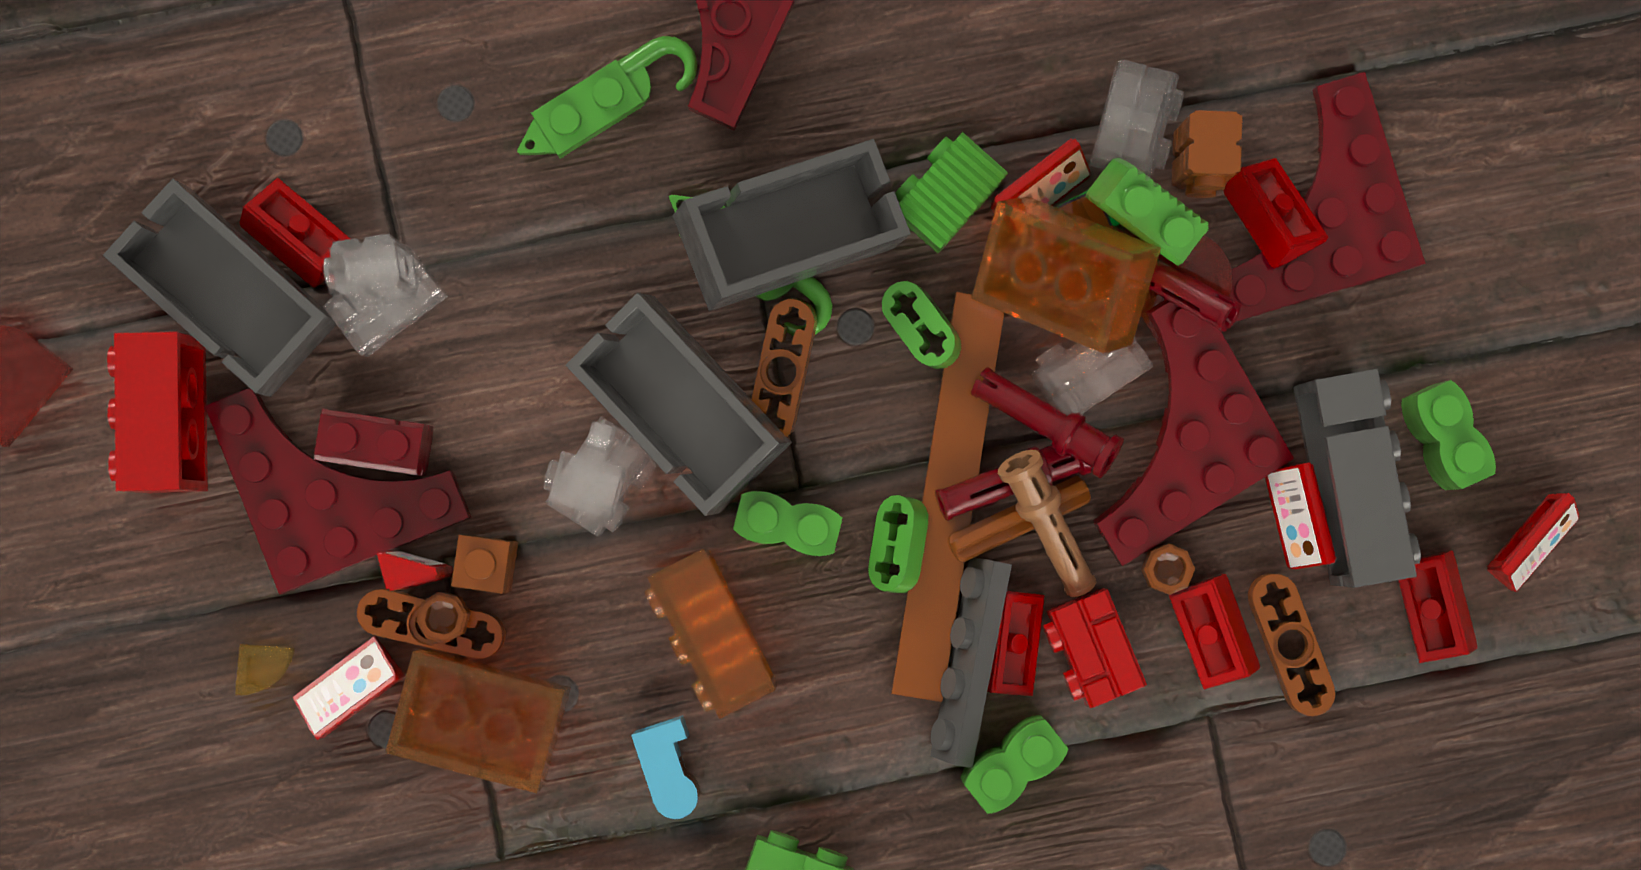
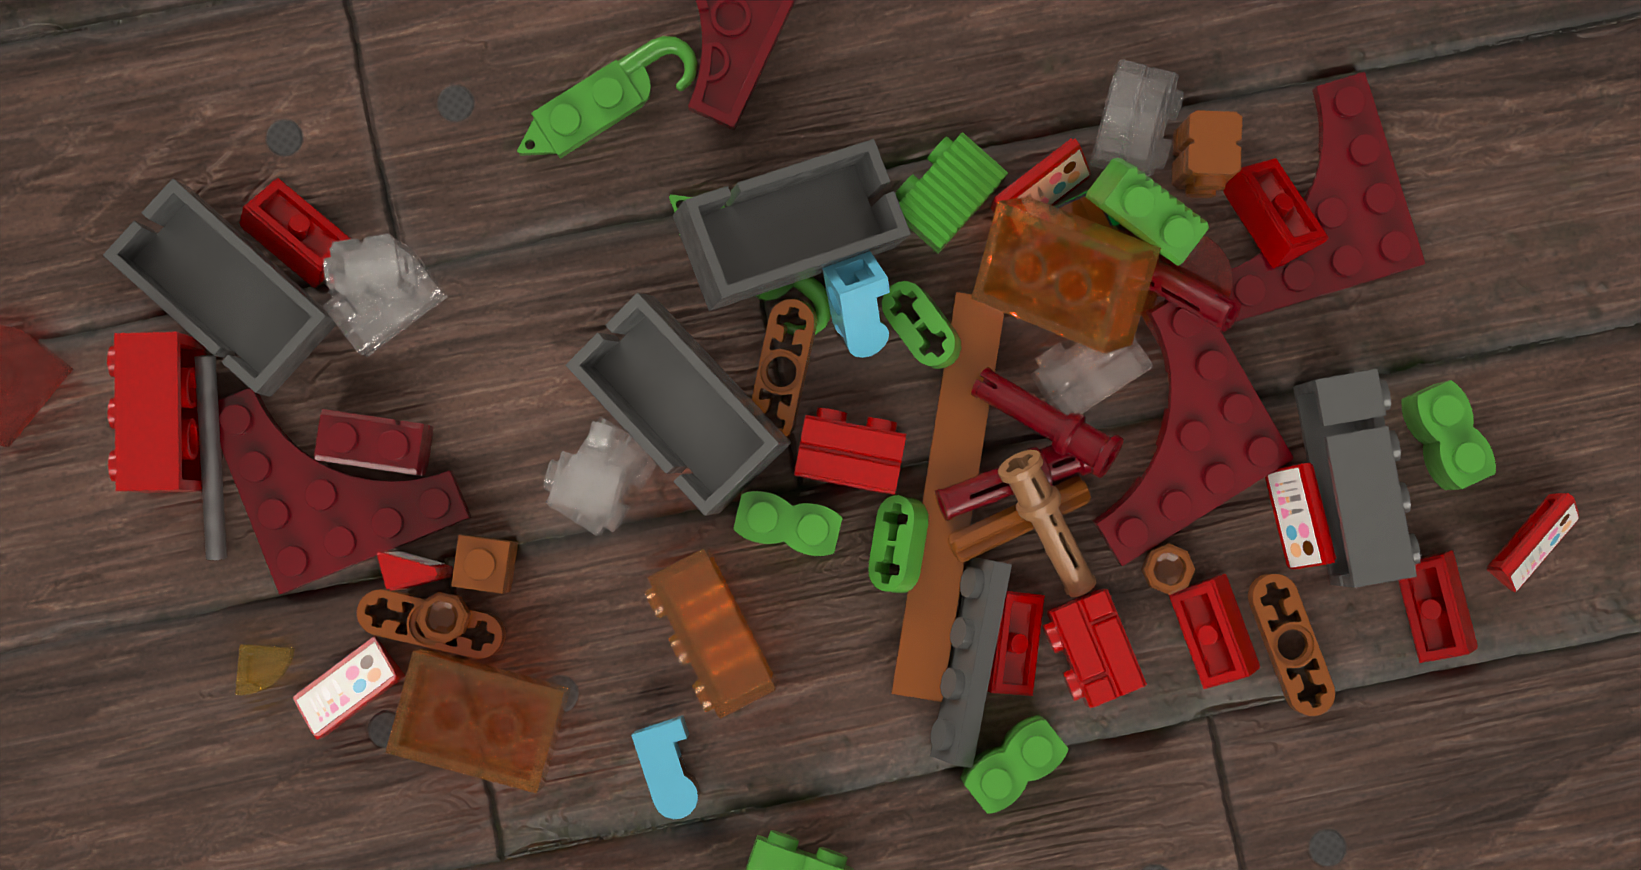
none -> flat silver bar [194,355,227,560]
none -> red brick [794,407,906,495]
none -> medium azure leg [822,251,890,358]

